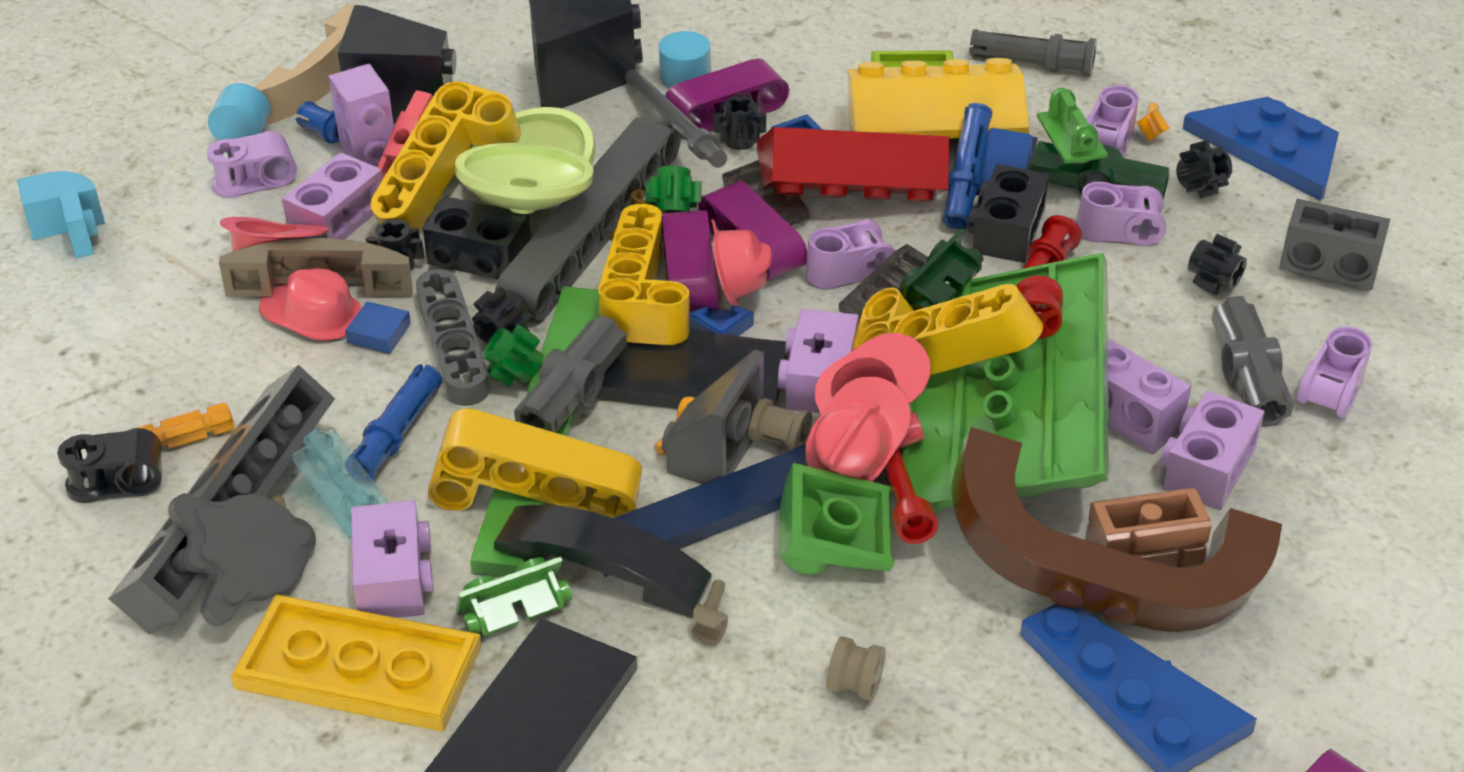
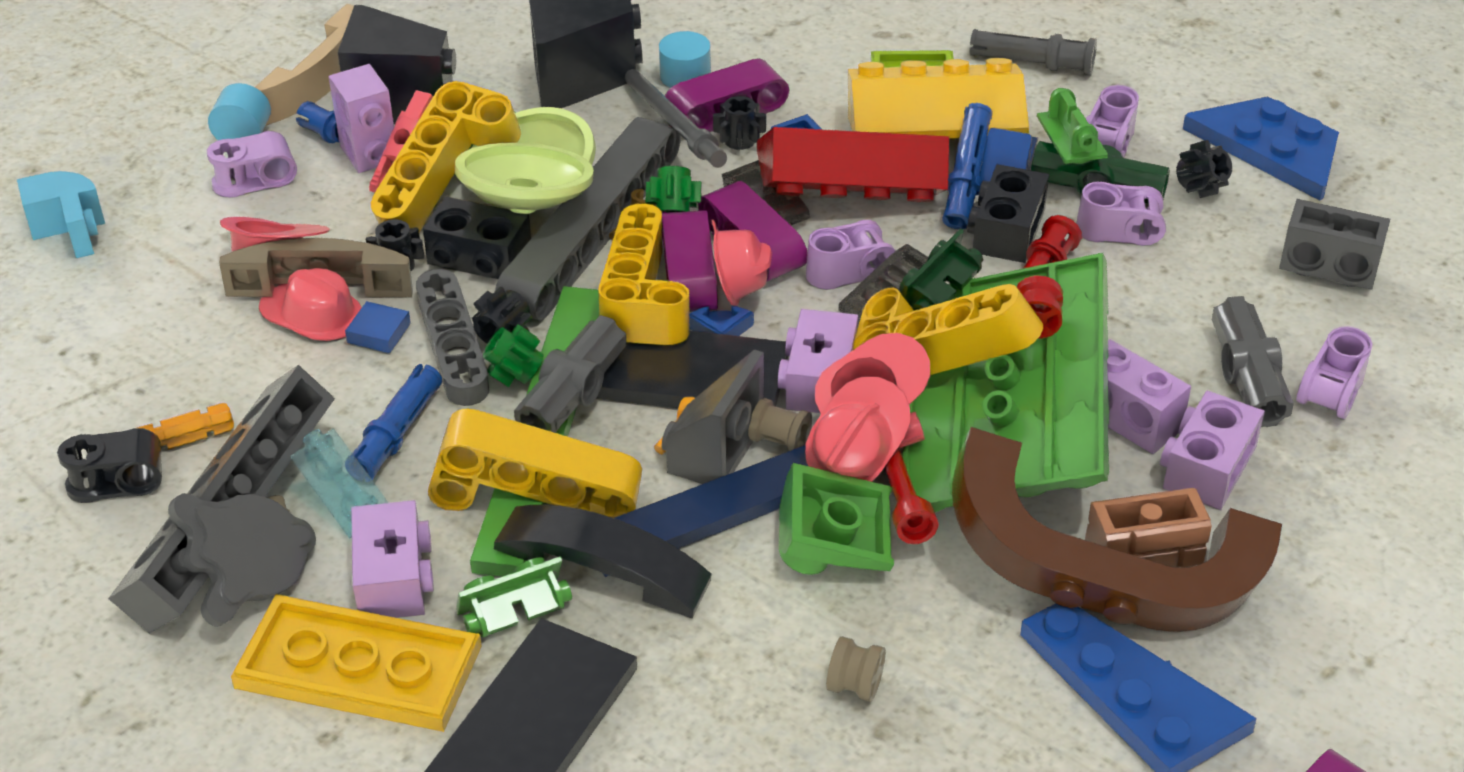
lavender brick [282,152,383,239] -> none
dark tan hand [692,580,728,645] -> none
light orange hand [1136,103,1170,142] -> none
black gear [1188,234,1247,295] -> none

